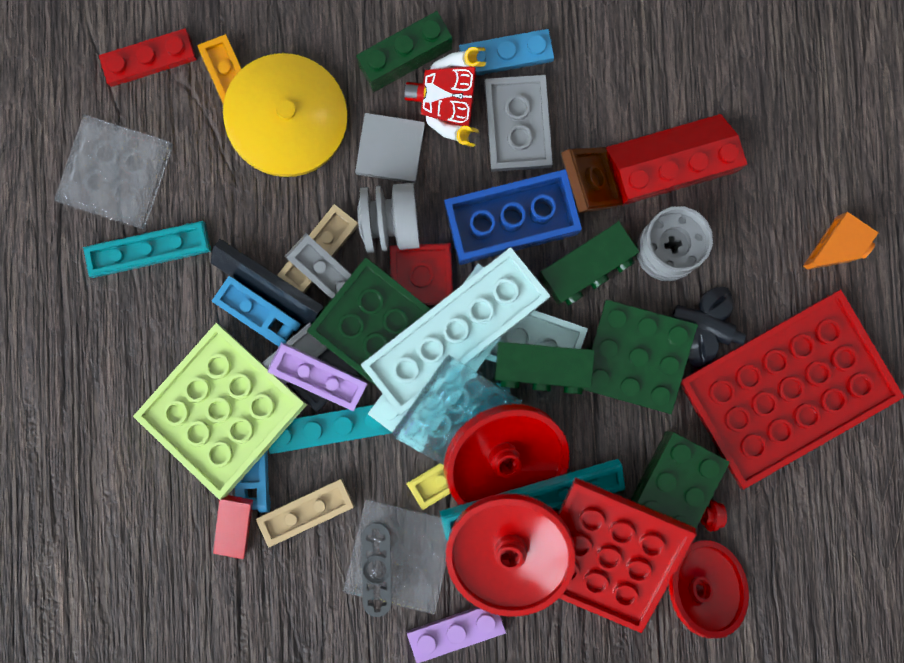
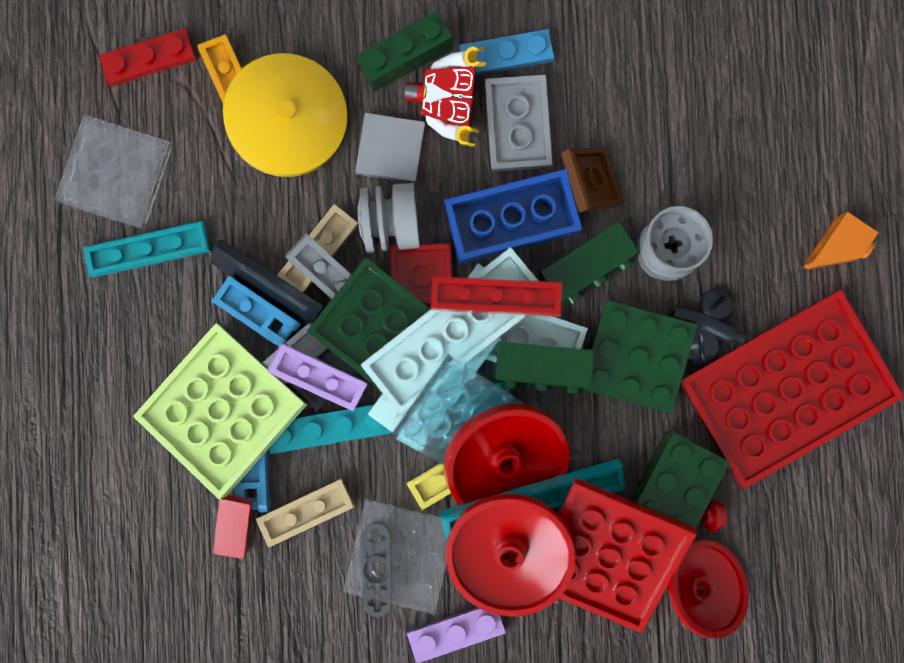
red slope [606,114,747,206] -> none
none -> red plate [431,276,562,317]

